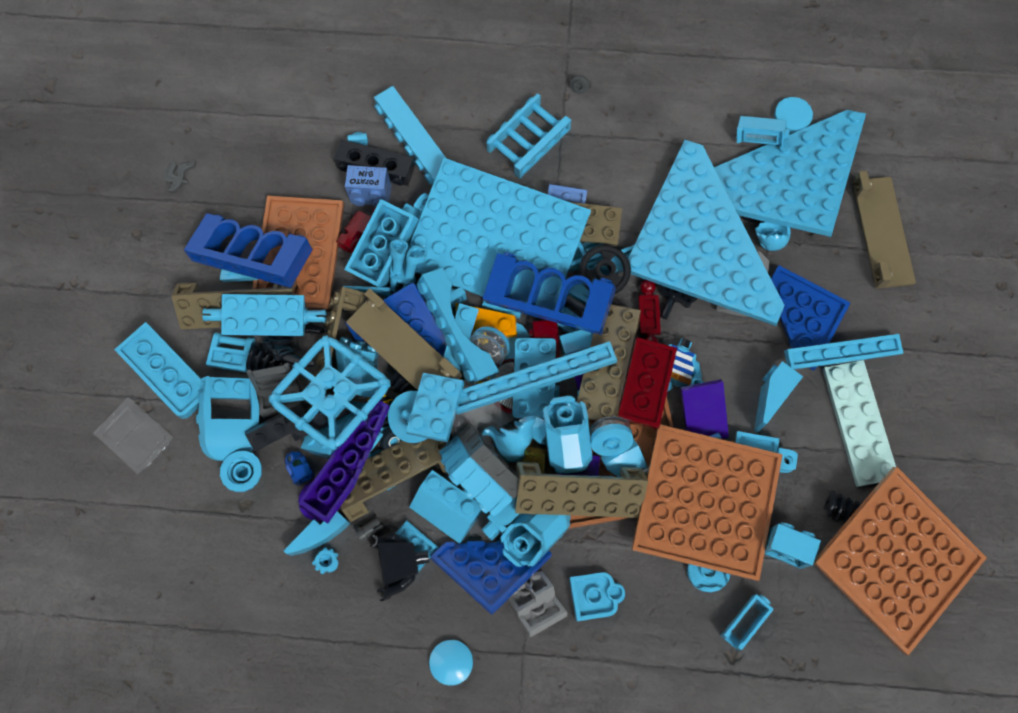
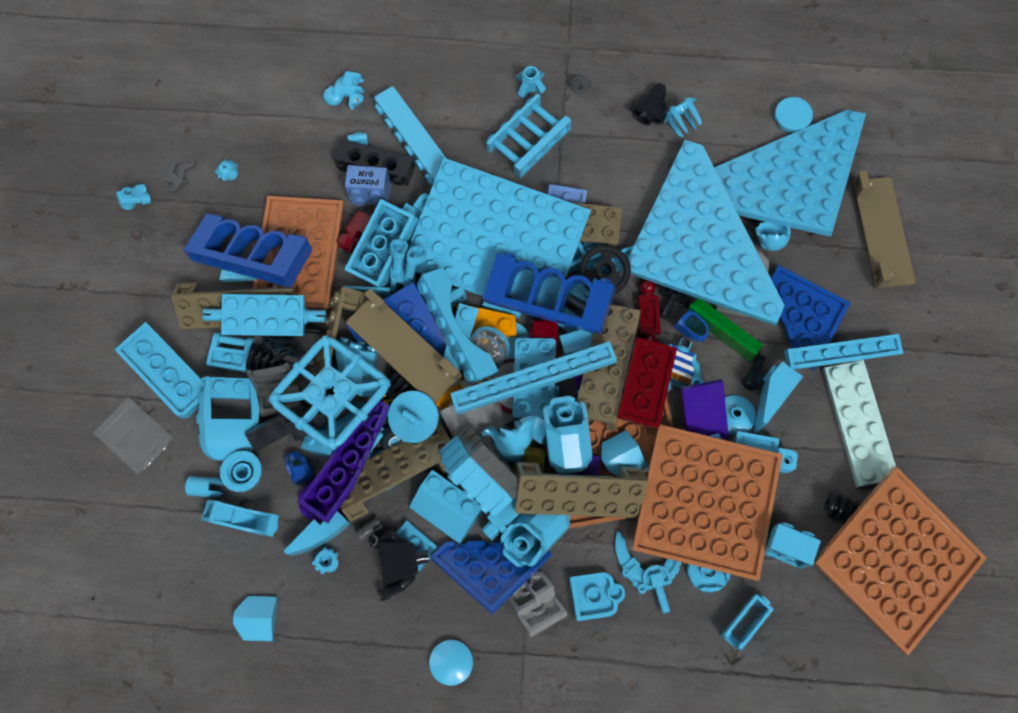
medium azure plate [406,373,464,443] -> none
medium azure piece [589,416,634,456] -> none
medium azure window [737,116,790,148] -> none
none -> medium azure plate [116,184,151,210]
none -> medium azure piece [185,476,224,498]
none -> medium azure arch [201,500,279,537]
none -> medium azure animal [215,159,238,181]
none -> medium azure slope [233,596,278,641]
none -> medium azure animal [323,71,365,110]
none -> medium azure rock [515,66,546,98]
none -> medium azure bar [615,531,681,614]
none -> black rock [629,83,666,126]
none -> medium azure piece [664,97,702,138]
none -> rock [674,309,709,342]
none -> green panel [687,298,763,362]
none -> medium azure dish [725,395,756,436]
none -> black cone [741,355,765,391]

